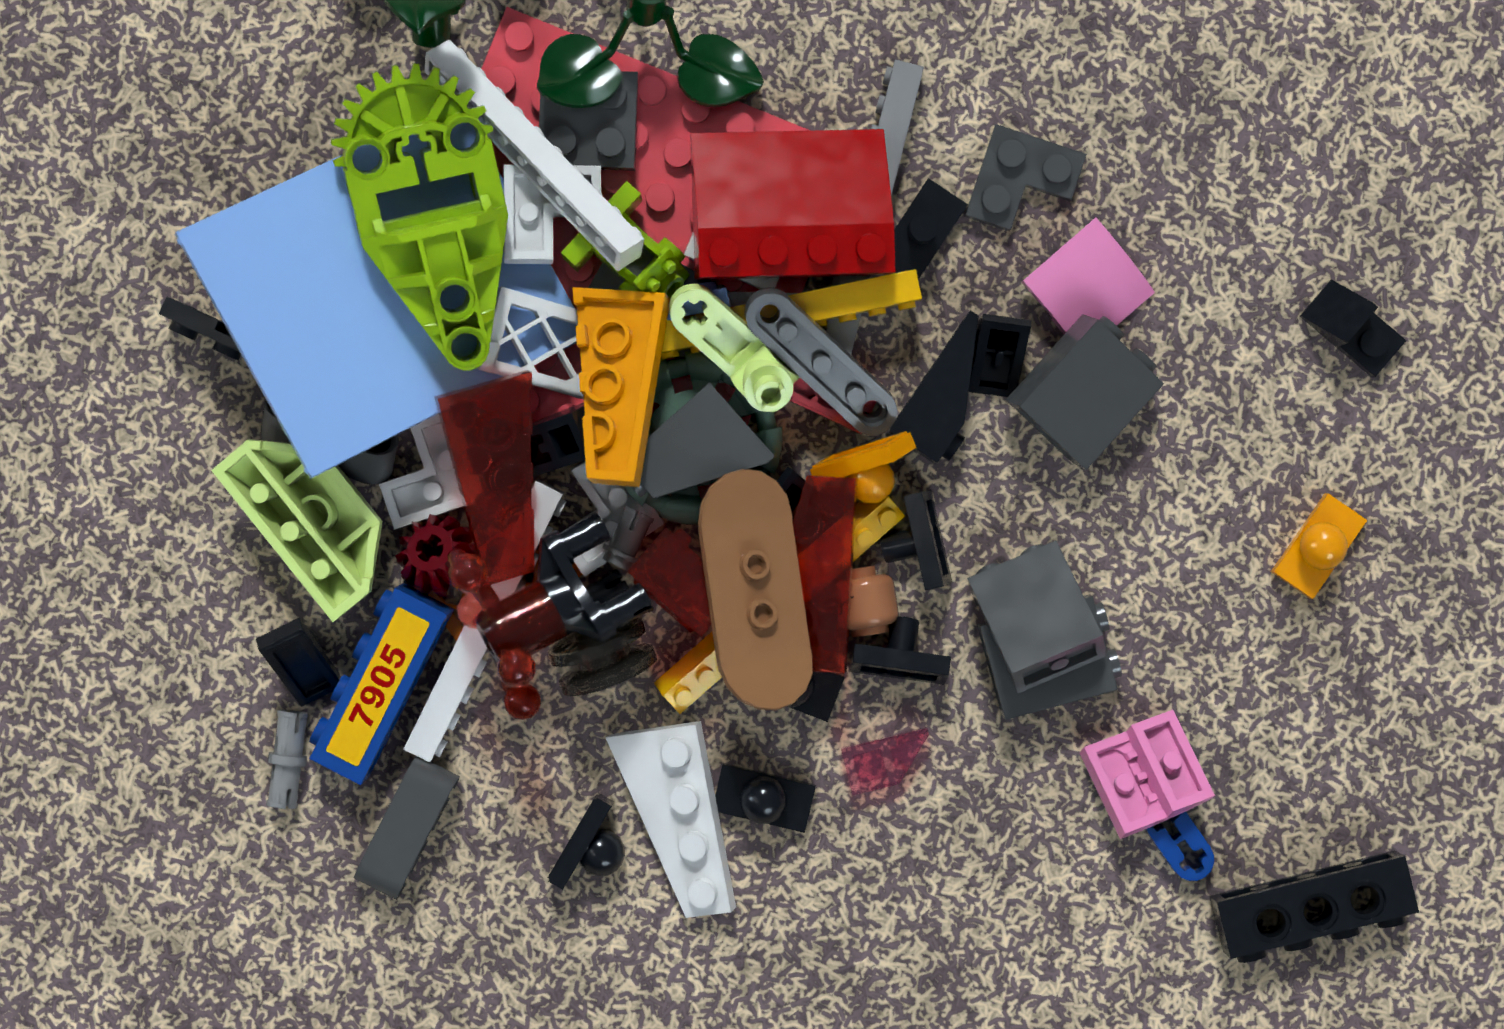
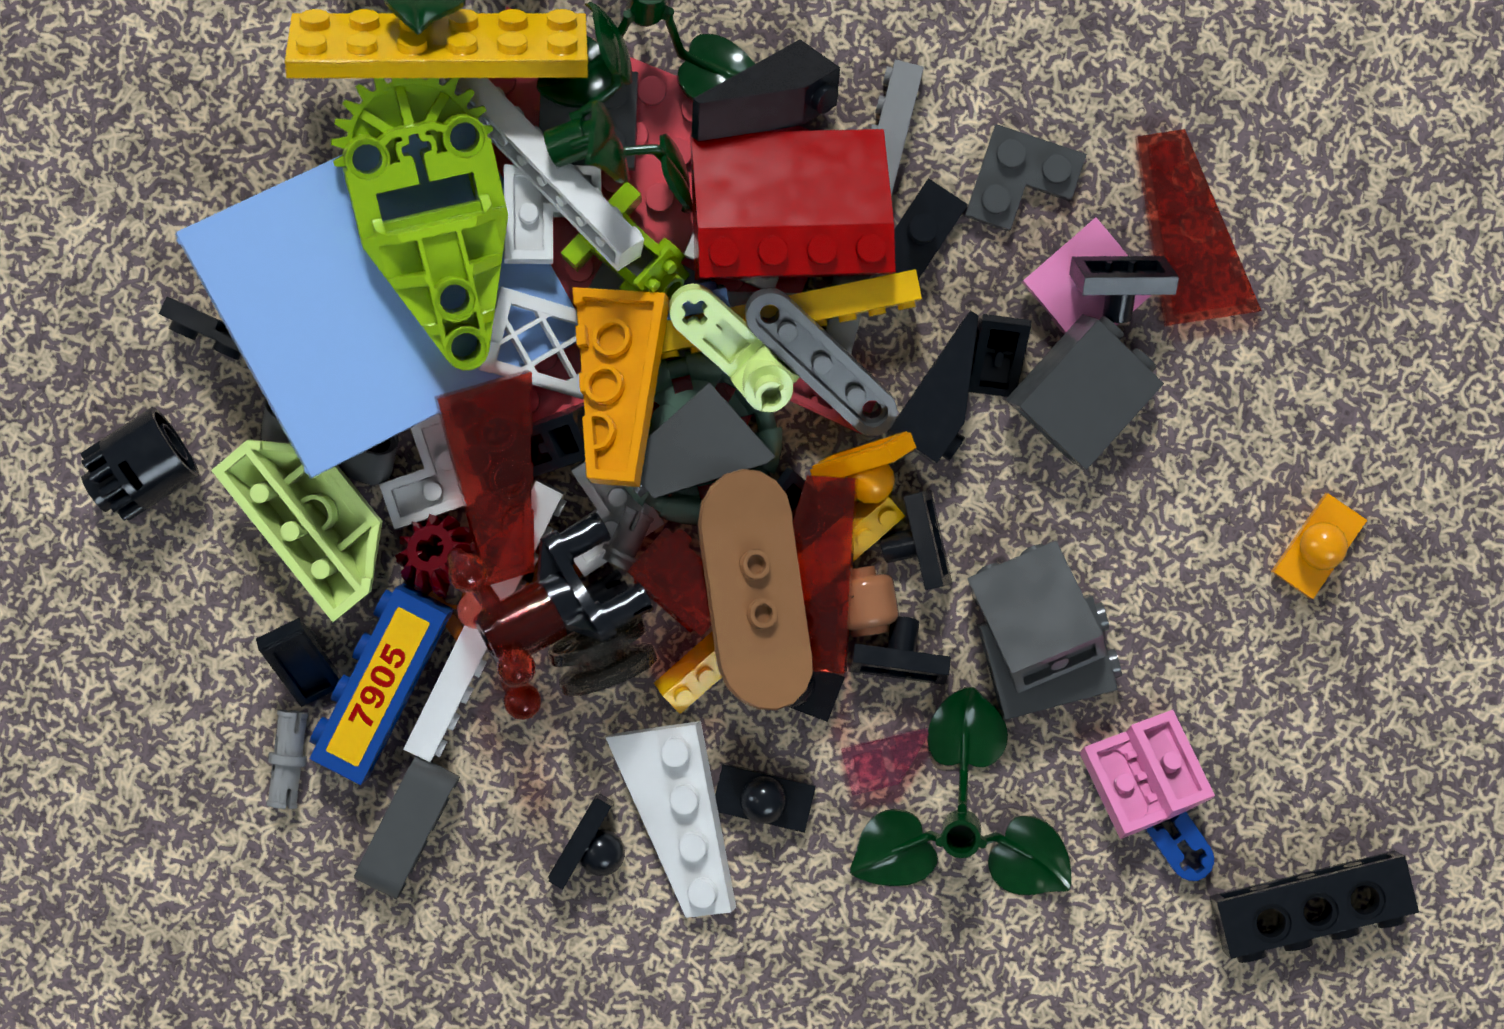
black slope [1300,279,1407,378] -> none
none -> black gear [80,407,199,521]
none -> yellow plate [285,9,588,78]
none -> dark green plant [544,1,693,214]
none -> black slope [691,39,840,142]
none -> dark green plant [850,687,1072,895]
none -> black tile [1069,256,1179,323]
none -> clear red wing [1135,129,1262,327]

